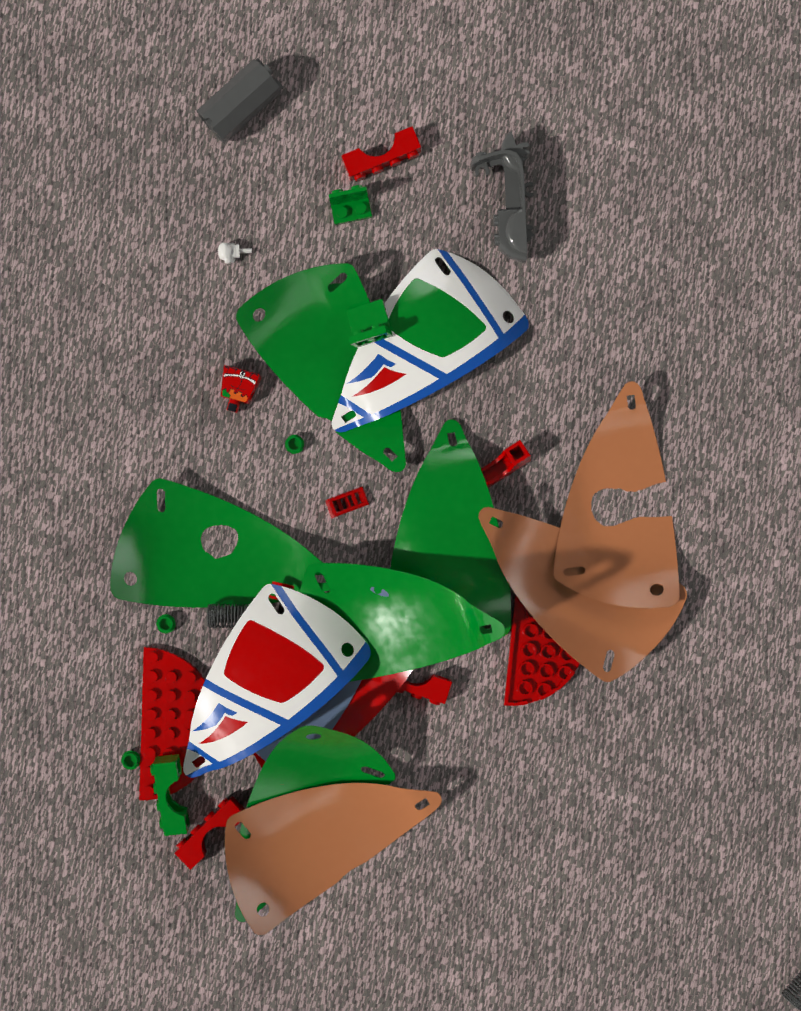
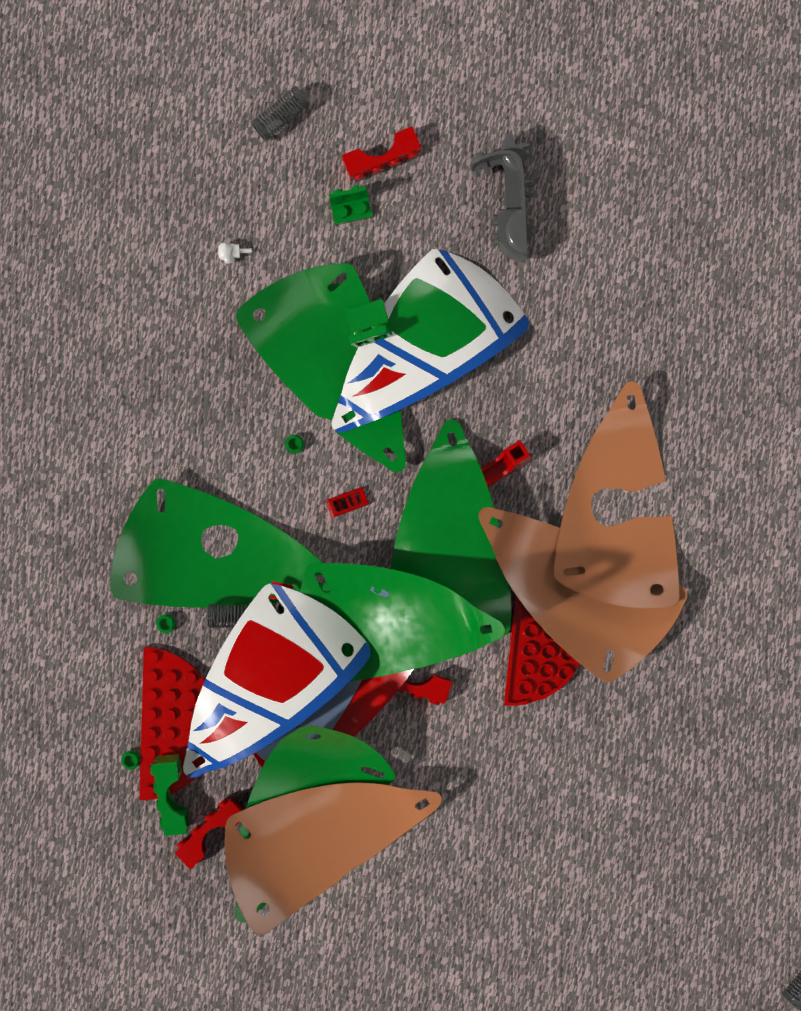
dark grey brick [197,58,283,144] -> none
red torso [221,365,262,413] -> none
none -> dark grey piece [251,86,310,141]

